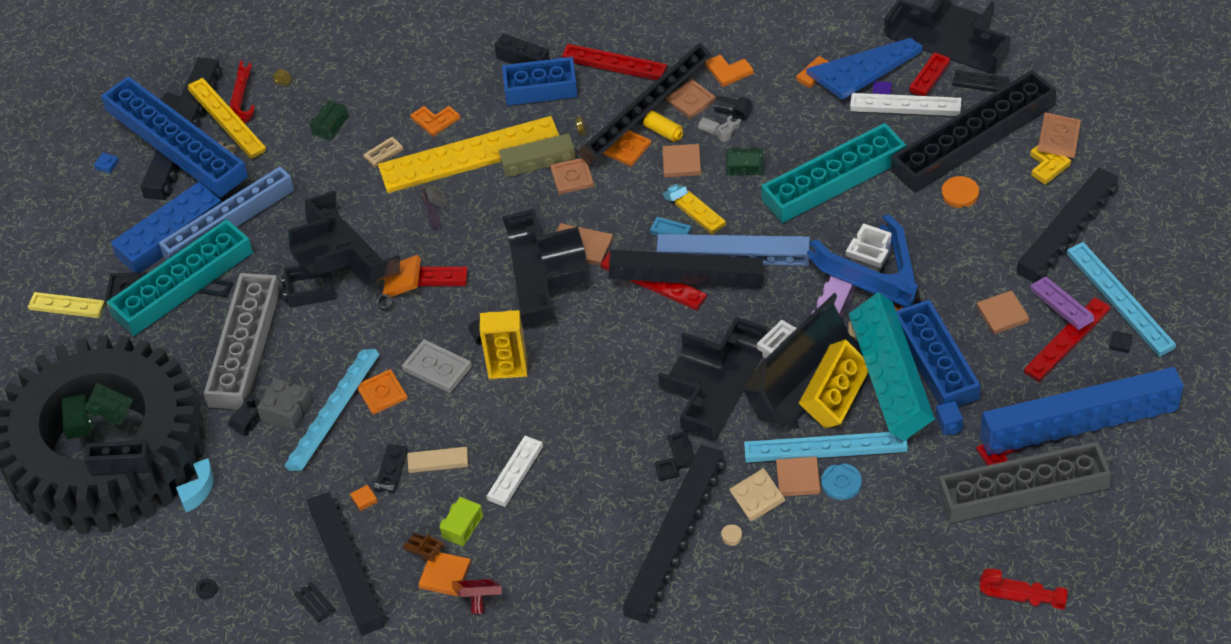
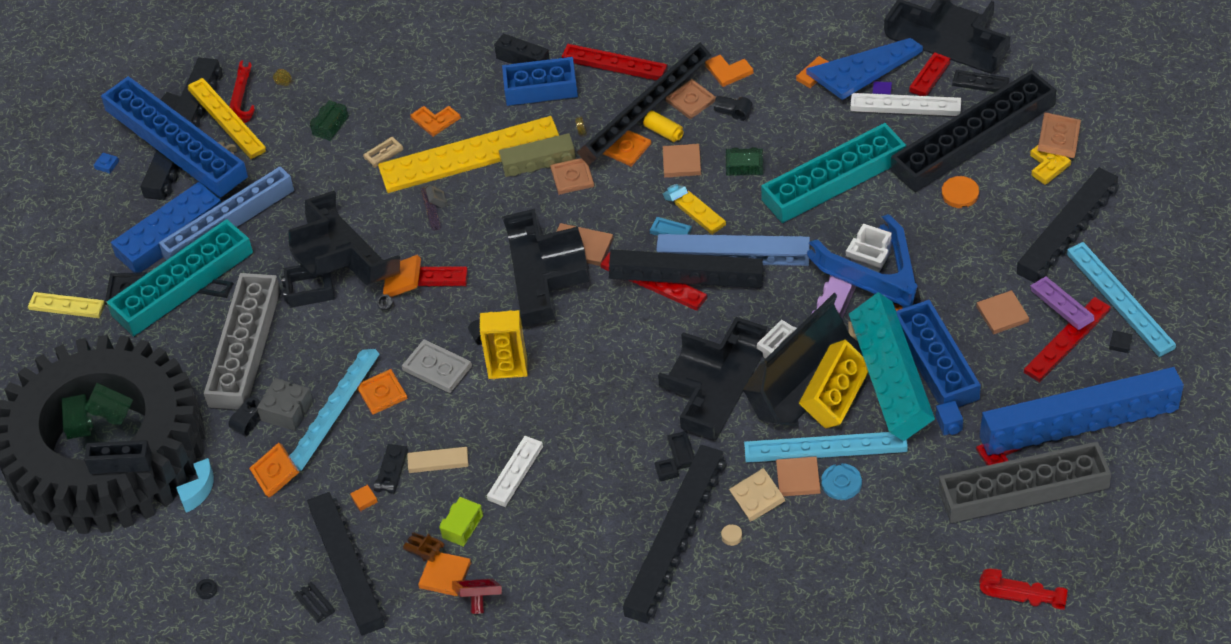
light grey bar [698,115,741,141] -> none
none -> orange tile [249,443,299,497]

